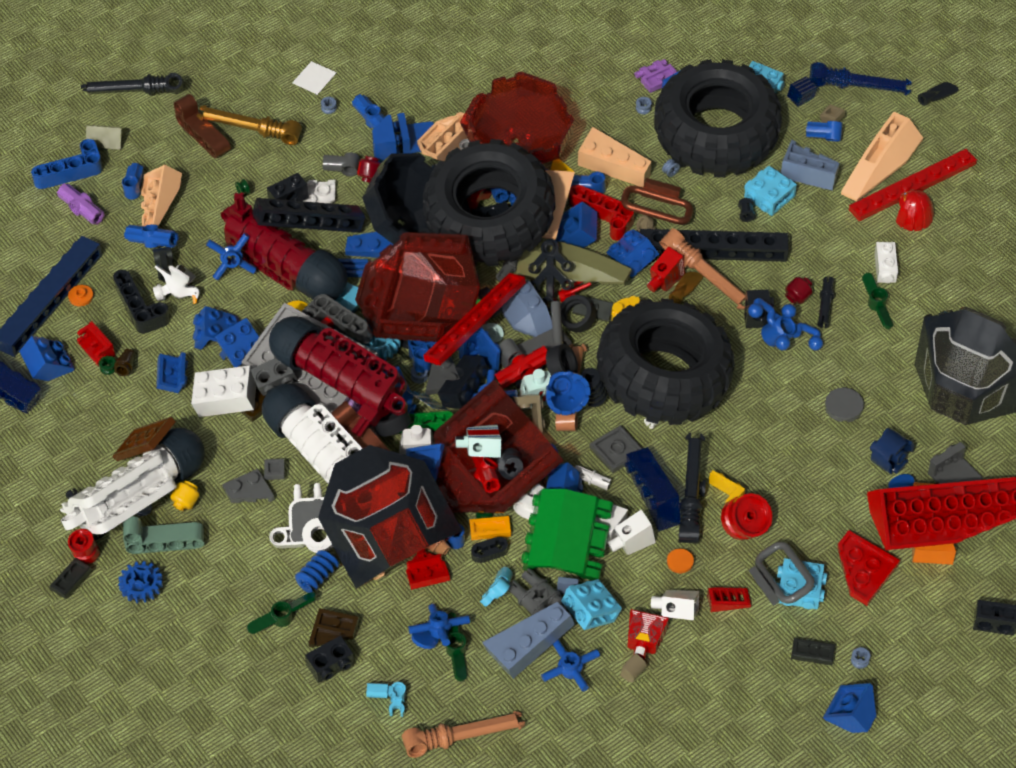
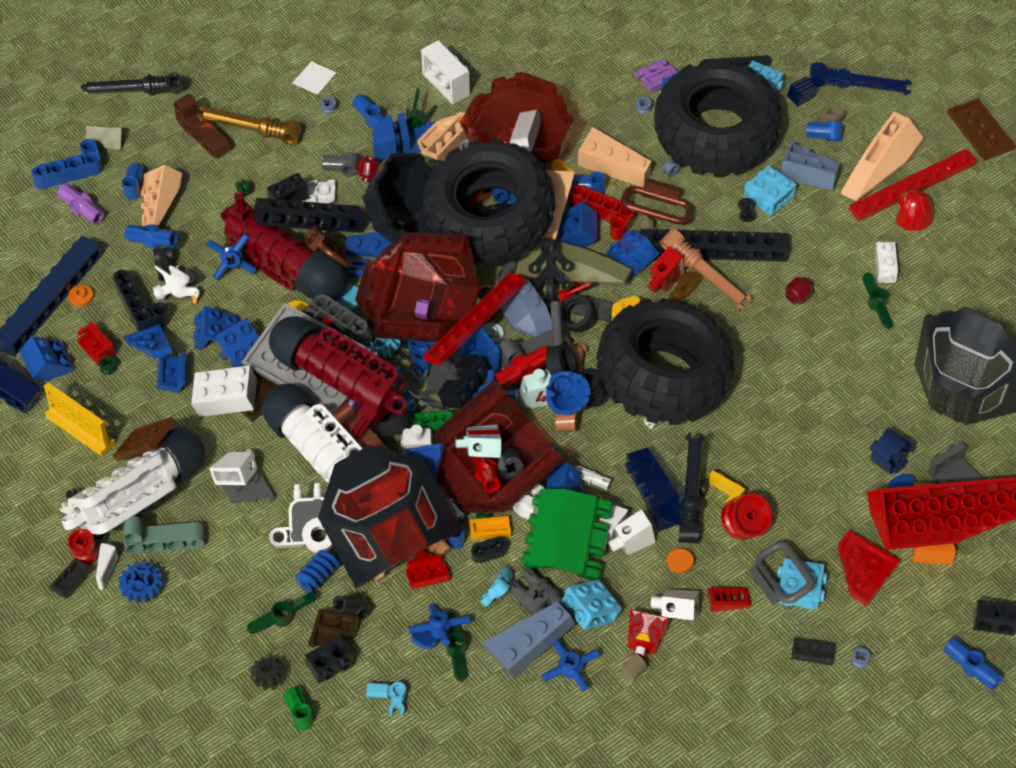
dark brown cone [114,349,135,376] -> none
yellow head [170,480,200,511] -> none
dark grey brick [250,358,298,396] -> none
dark grey plate [264,459,285,480] -> none
nougat piece [402,711,525,758] -> none
dark tan bracket [512,394,545,434] -> none
sand blue tile [557,577,579,594] -> none
dark grey tile [589,425,644,473] -> none
black brick [744,289,774,328] -> none
blue wheel [748,298,823,351] -> none
black pin [817,276,835,328] -> none
blue slope [823,683,876,733] -> none
dark grey tile [825,388,864,422] -> none
black piece [918,82,959,106] -> none
none -> yellow fence [44,382,115,456]
none -> white slope [96,543,118,590]
none -> blue wing [124,324,172,359]
none -> white torso [209,449,257,485]
none -> clear smoke gear [250,655,286,691]
none -> green piece [283,687,313,731]
none -> copper bar [304,225,352,268]
none -> pearl dark grey piece [332,593,372,620]
none -> dark green plant [406,88,437,128]
none -> medium lavender piece [415,298,431,319]
none -> white brick [421,40,470,104]
none -> sand blue pin [445,497,465,521]
none -> white beam [510,109,541,152]
none -> black axle [702,55,771,66]
none -> blue piece [943,637,1004,690]
none -> reddish brown tile [947,98,1016,161]

